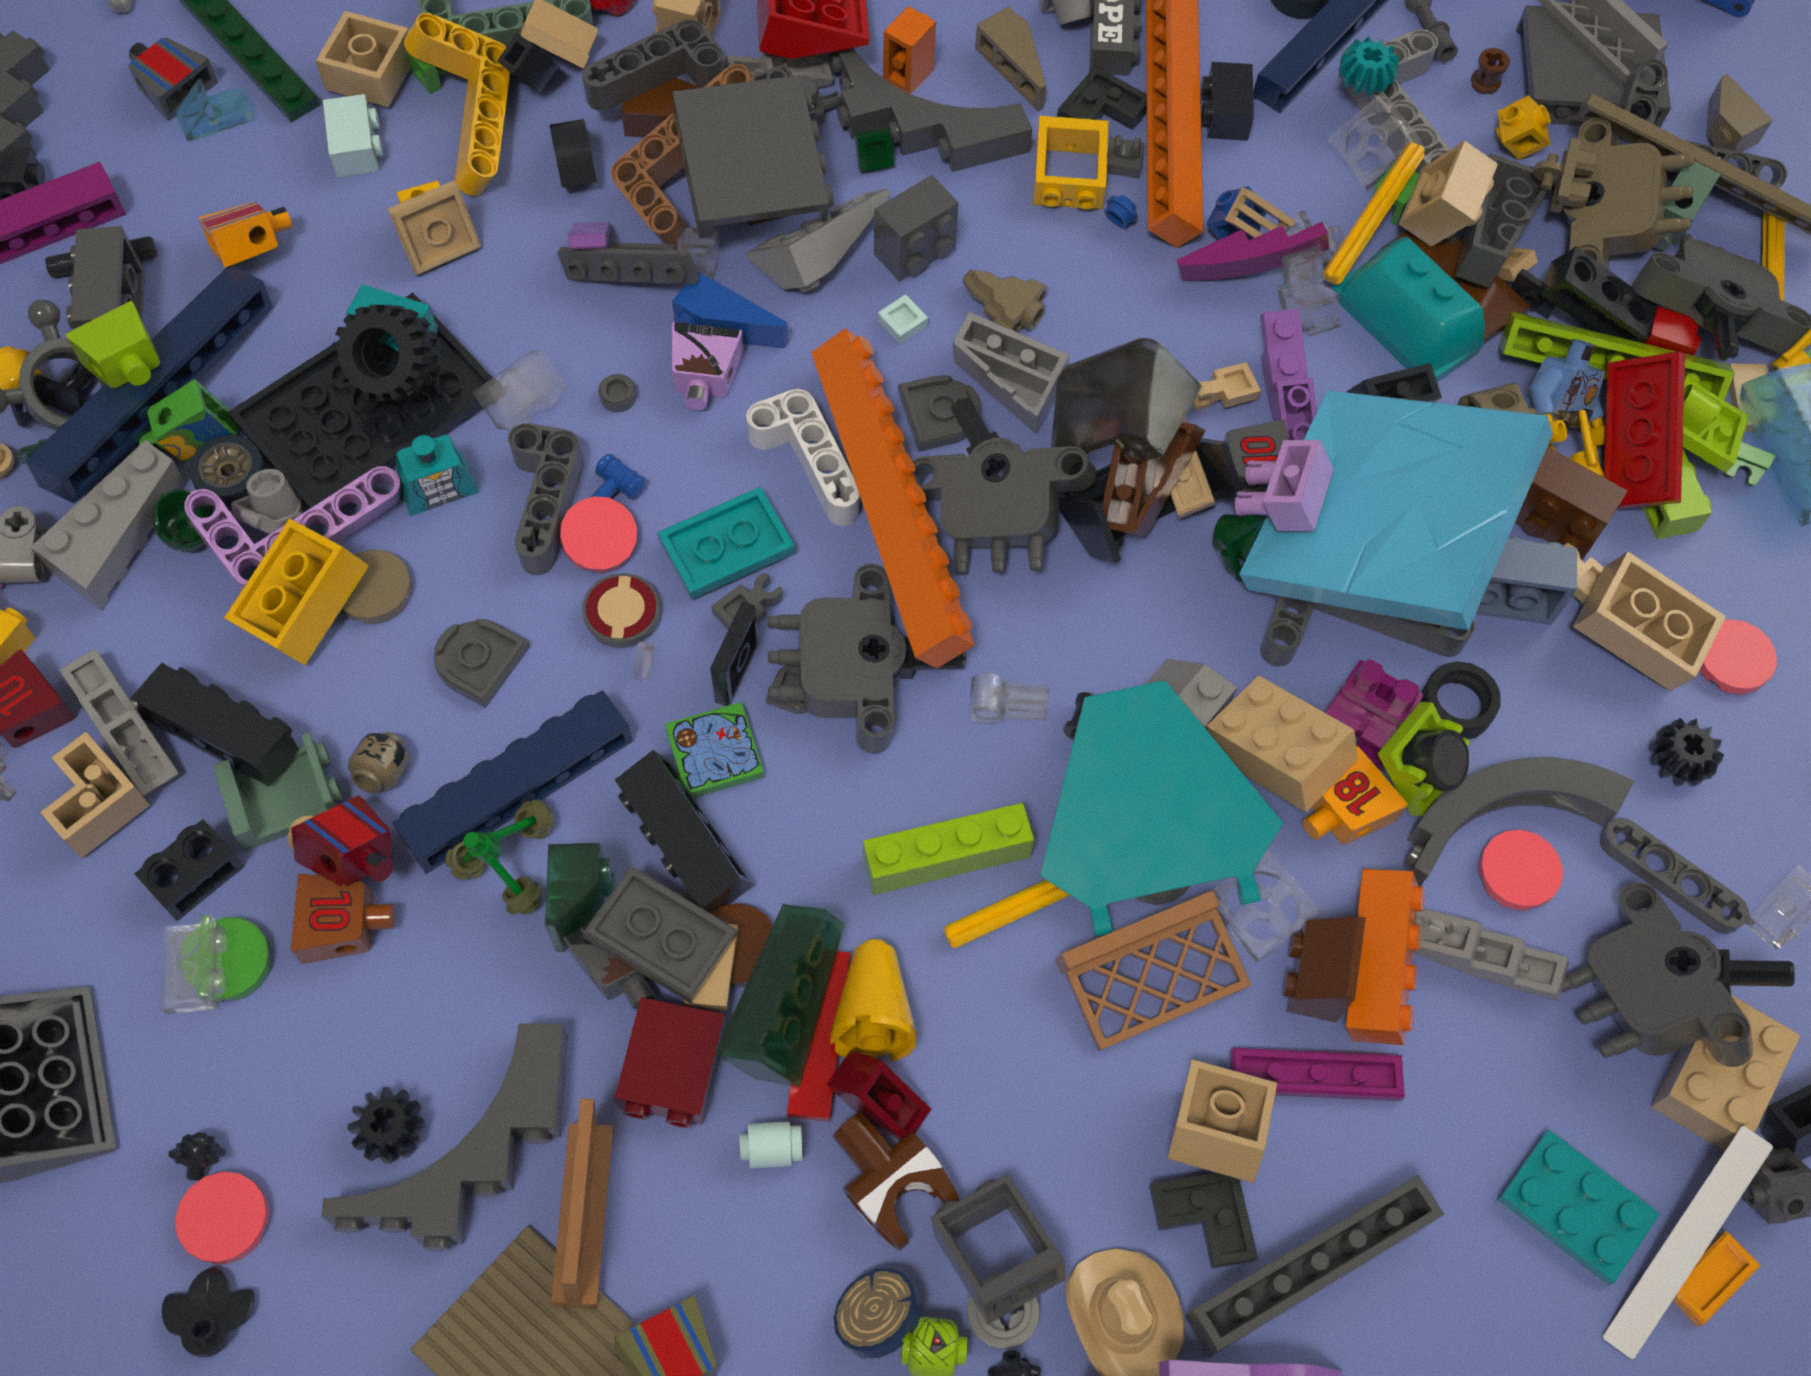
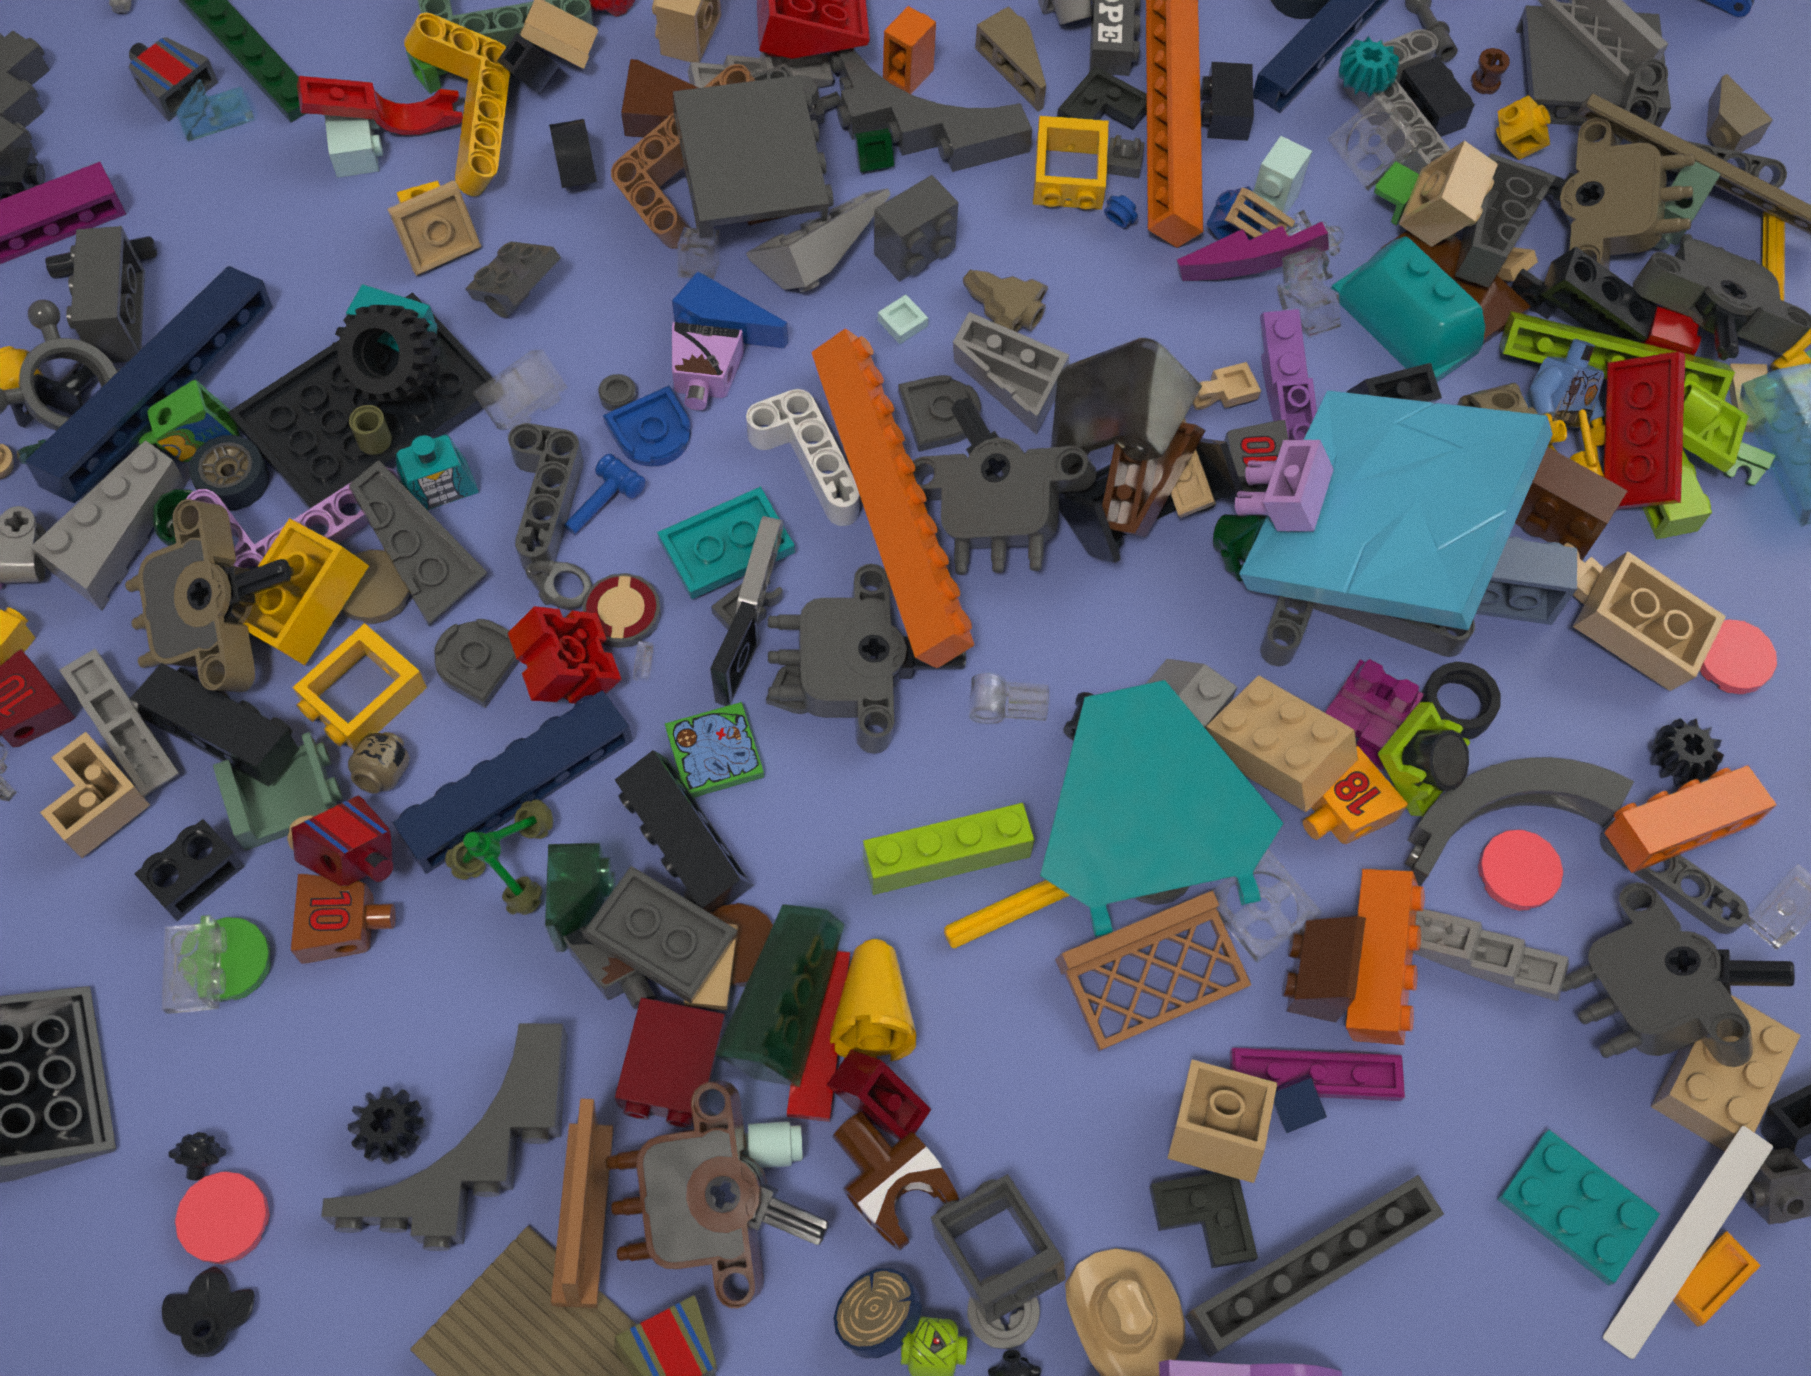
lime torso [65,301,161,388] -> none
light orange torso [198,202,292,267] -> none
light grey piece [231,469,304,534] -> none
tan brick [316,11,411,107] -> none
dark grey bracket [557,243,699,285] -> none
coral tile [560,496,637,573] -> none
medium lavender tile [568,222,611,249] -> none
dark grey beam [582,19,724,111] -> none
yellow axle [1324,142,1424,285] -> none
dark tan hips [1533,137,1598,213] -> none
none -> piece [125,499,294,692]
none -> yellow window [292,623,427,750]
none -> red piece [297,76,463,135]
none -> olive beam [349,405,392,455]
none -> dark grey wing [349,460,487,626]
none -> dark grey plate [465,241,561,318]
none -> red brick [508,606,622,704]
none -> dark grey piece [525,560,592,610]
none -> blue tile [603,385,691,467]
none -> piece [605,1080,829,1309]
none -> light grey beam [736,516,783,620]
none -> light aqua brick [1253,136,1312,224]
none -> dark blue tile [1274,1074,1327,1133]
none -> black brick [1399,56,1475,137]
none -> orange brick [1604,765,1777,873]

